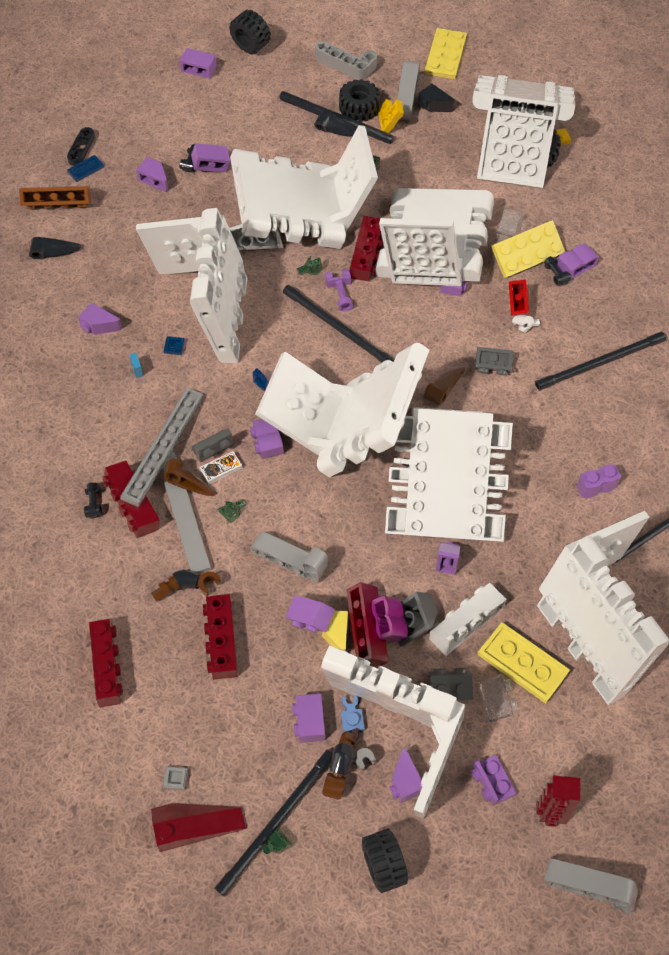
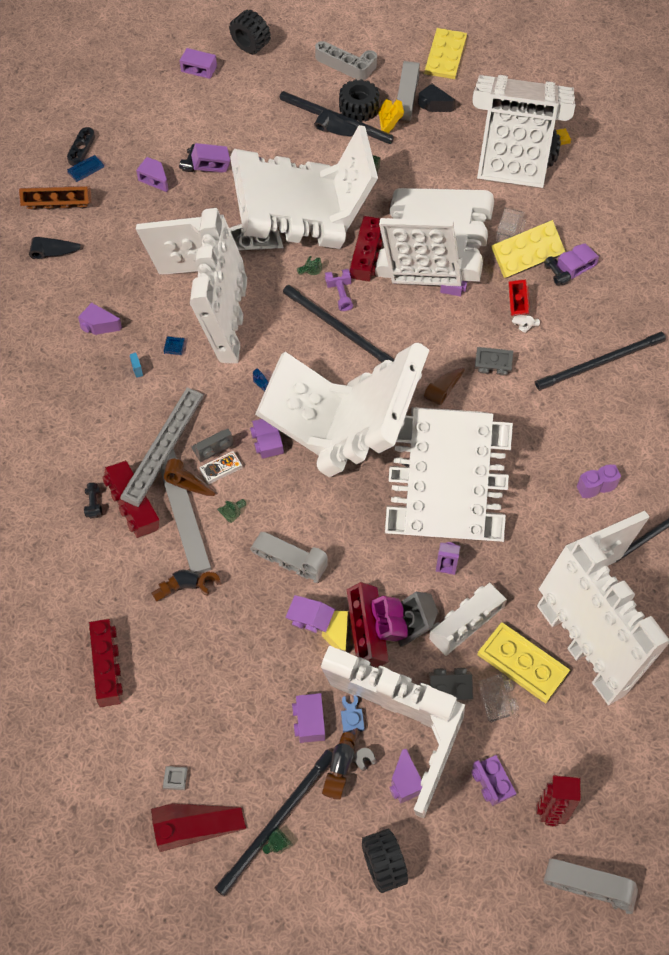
dark red brick [203,594,238,680] -> none

